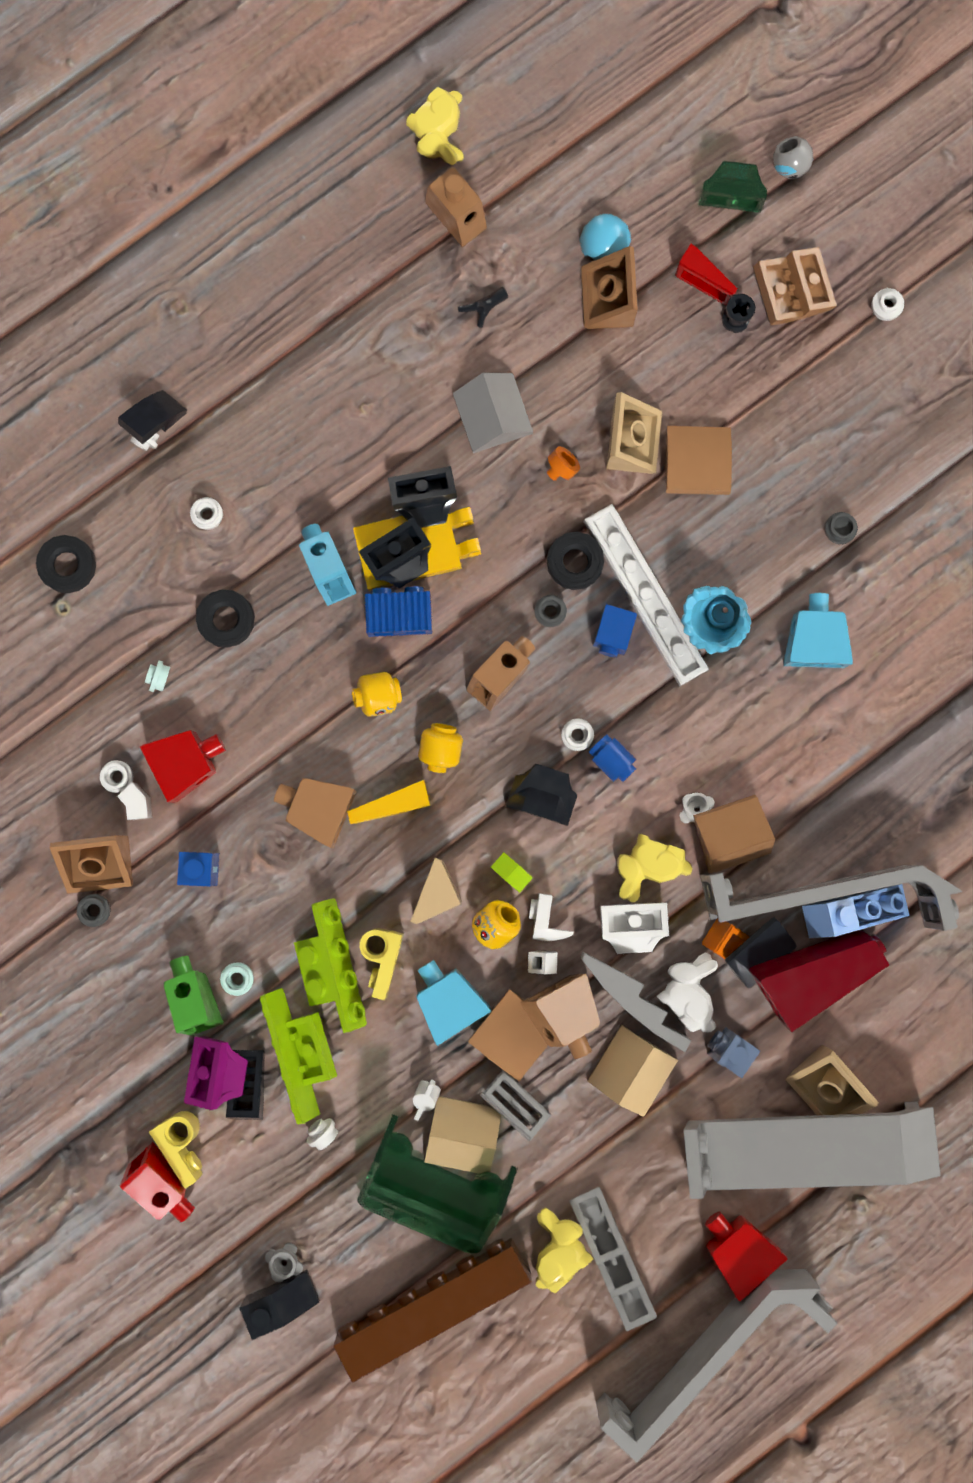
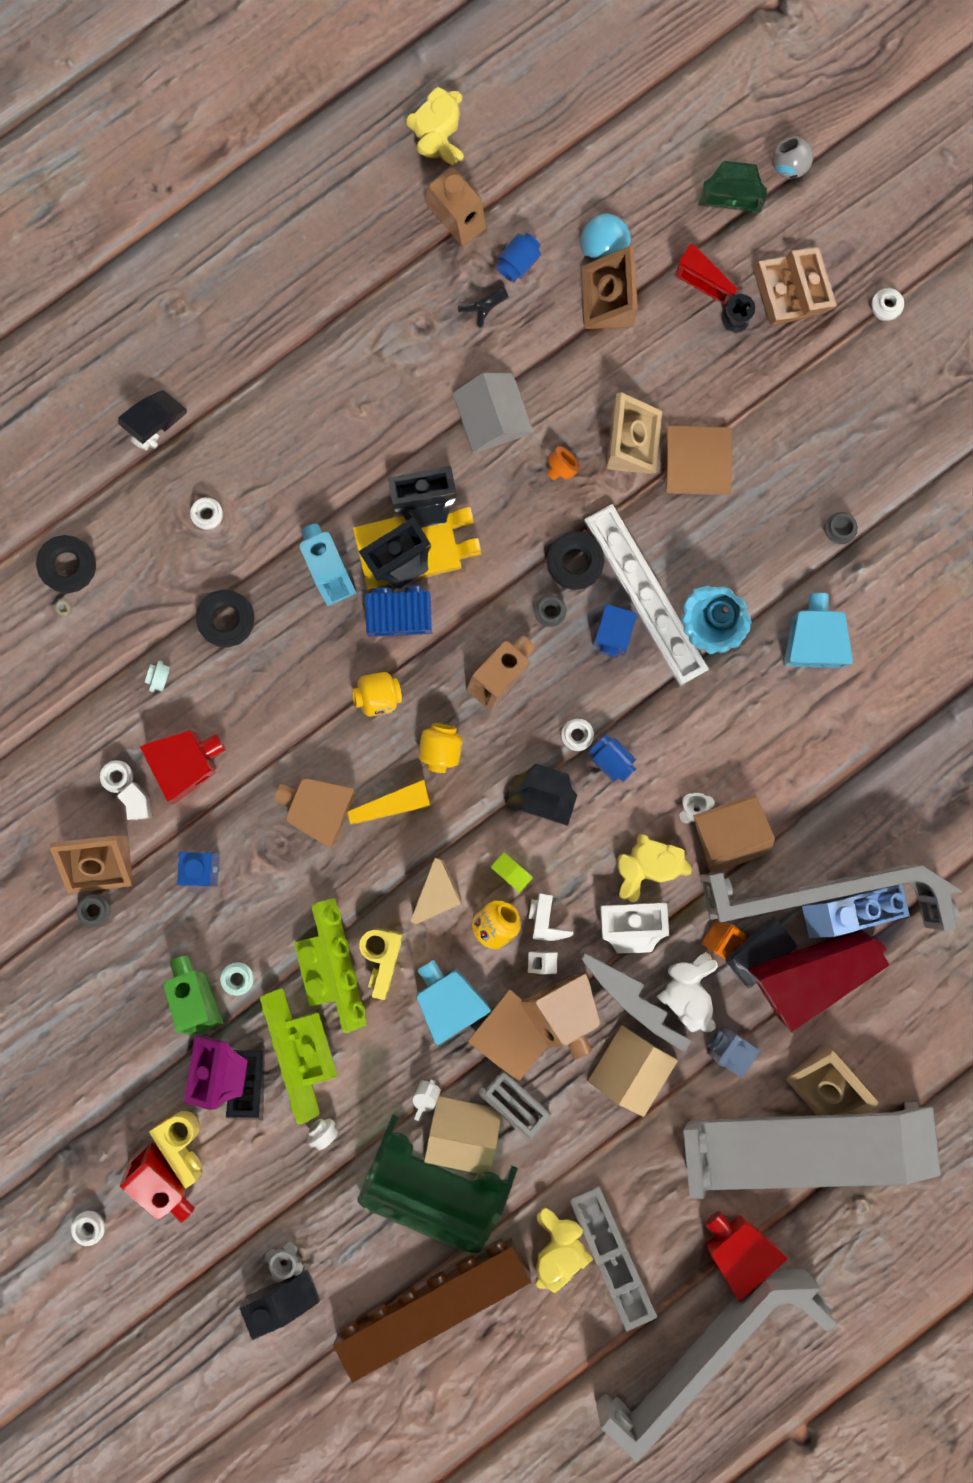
none -> white plate [71,1211,105,1246]
none -> blue brick [495,233,541,283]

